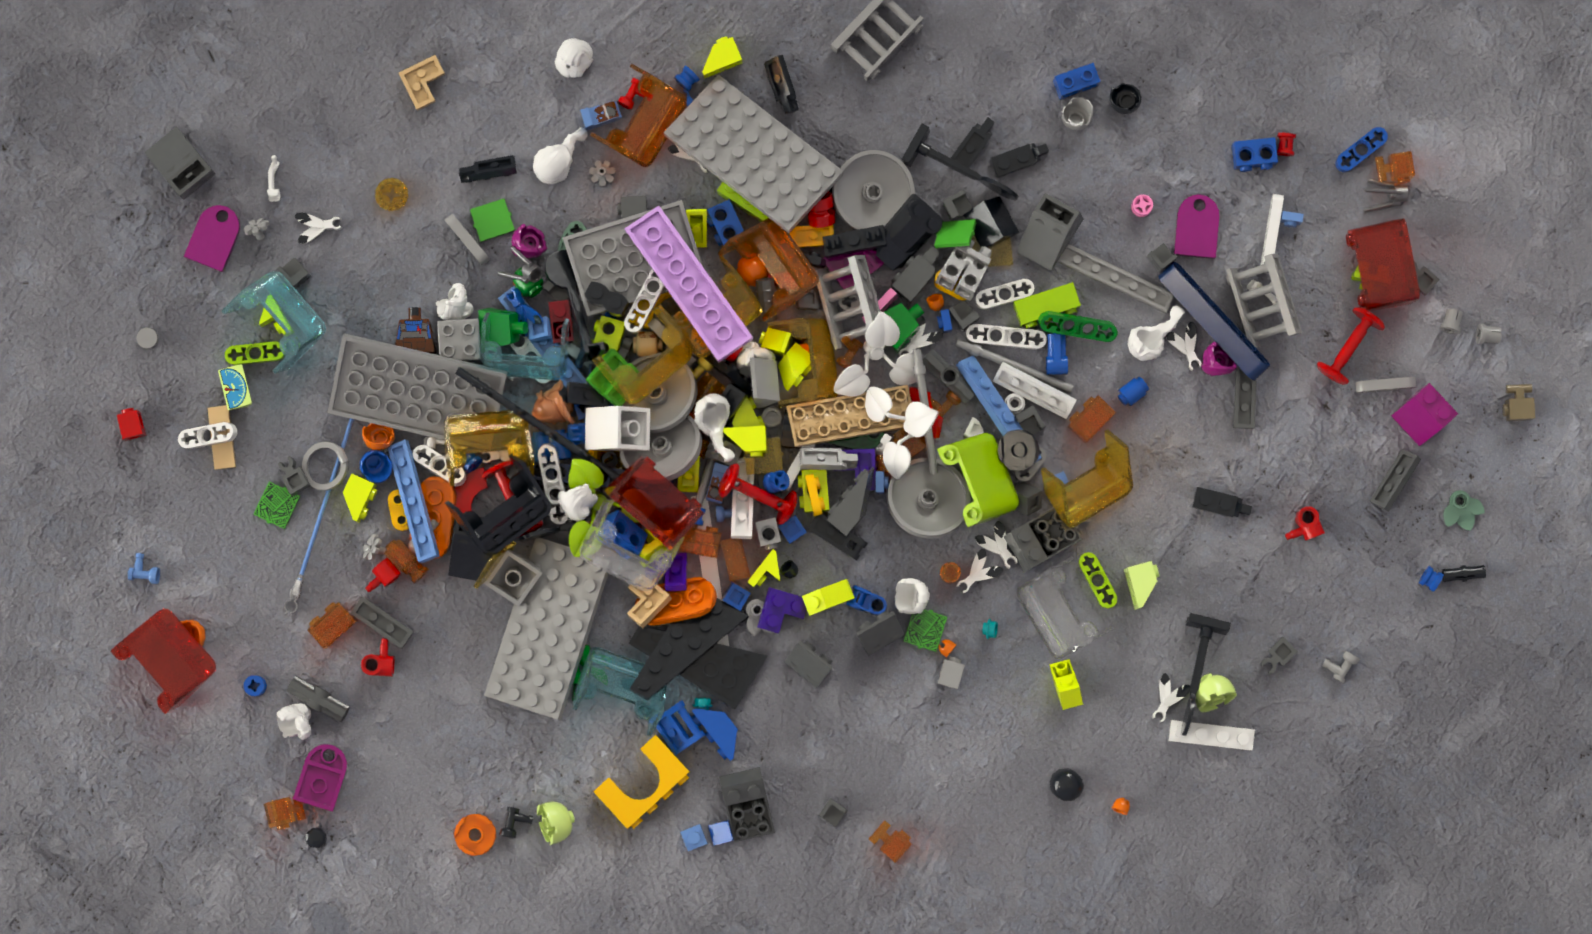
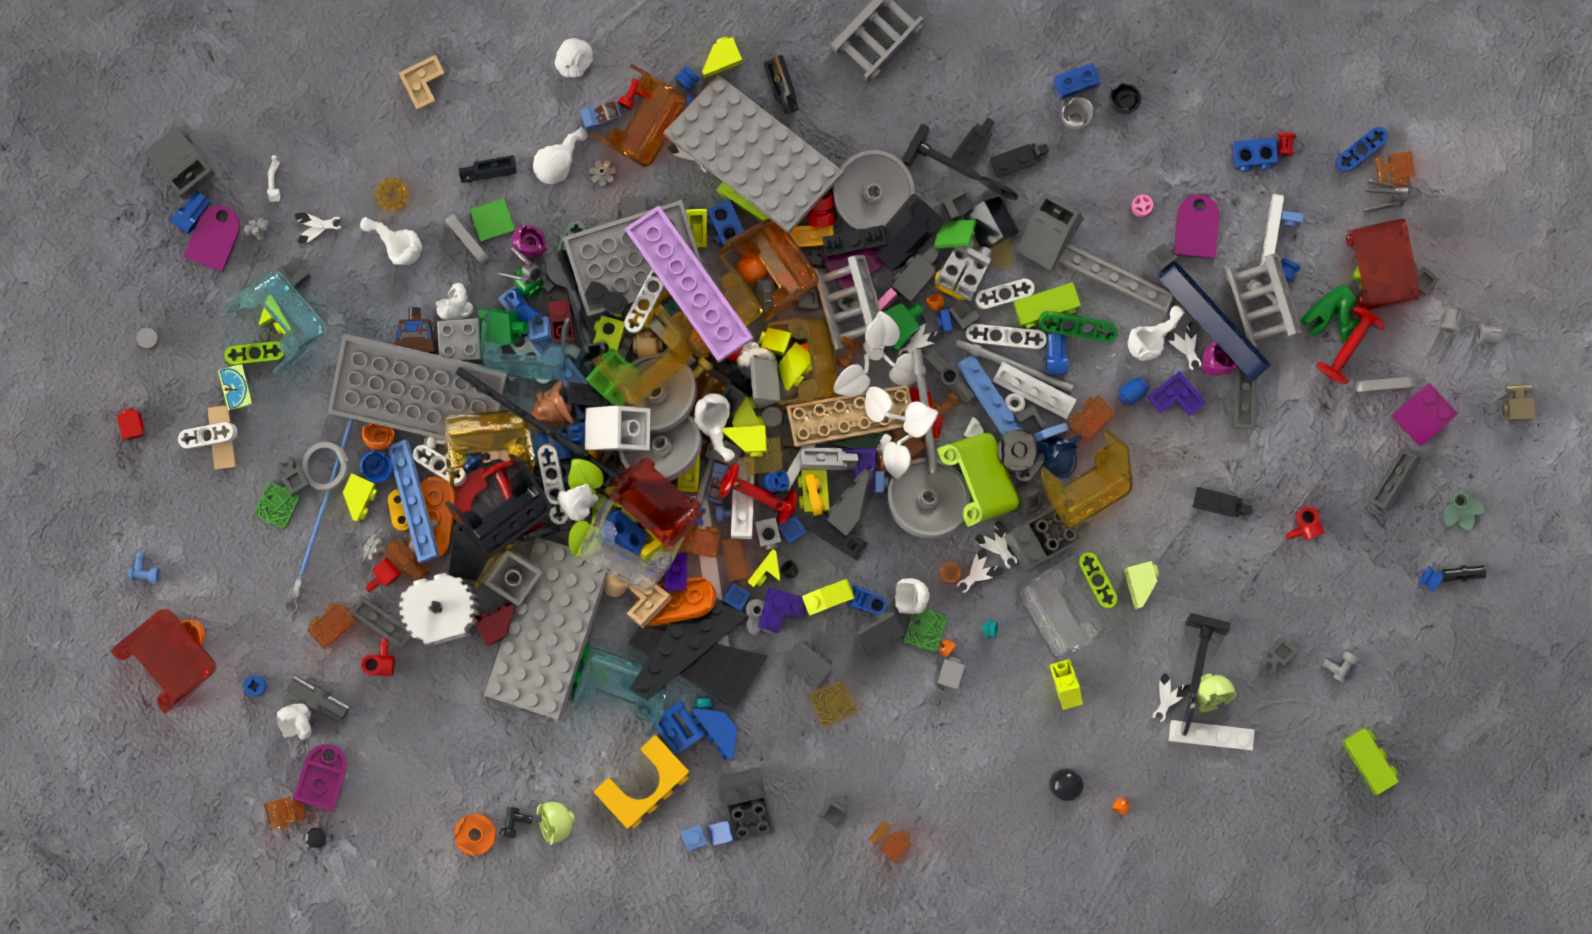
none -> blue piece [171,190,211,234]
none -> white hair [360,217,422,265]
none -> white piece [399,573,480,646]
none -> dark red slope [475,603,515,646]
none -> tan head [603,566,631,597]
none -> teal plate [662,298,682,319]
none -> clear yellow piece [809,680,856,726]
none -> light blue tile [1034,423,1069,442]
none -> dark blue helmet [1038,435,1083,478]
none -> dark purple plate [1147,371,1206,416]
none -> blue wheel [1281,258,1301,282]
none -> green piece [1300,284,1361,343]
none -> lime brick [1341,728,1399,795]

